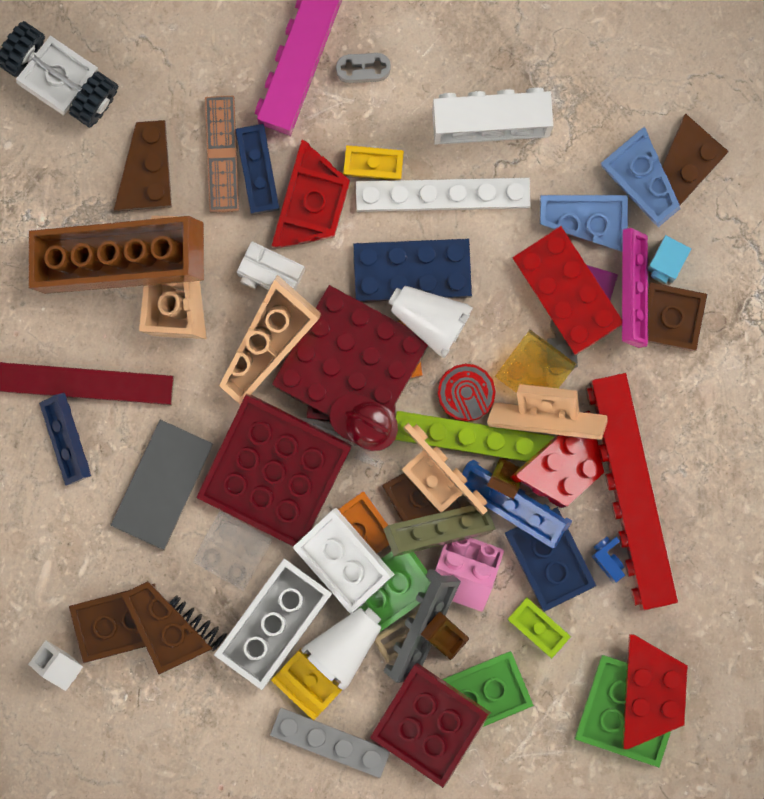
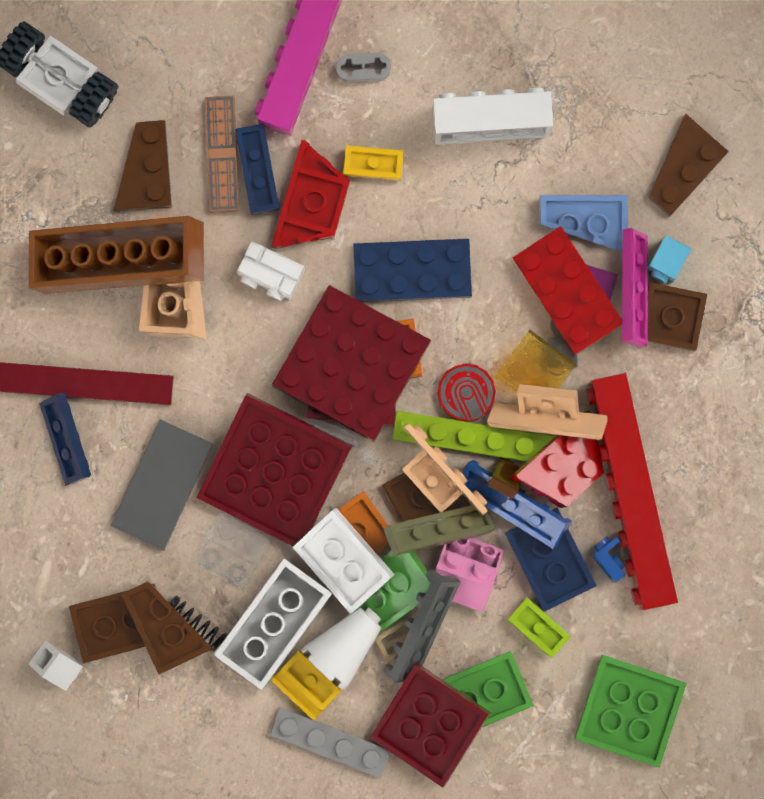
light nougat wedge [219,275,321,405] -> none
dark red piece [330,393,398,451] -> none
white plate [356,178,530,212] -> none
white cone [389,286,473,358] -> none
reddish brown tile [421,611,469,660] -> none
medium blue wing [601,126,680,227] -> none
red wing [623,634,688,749] -> none

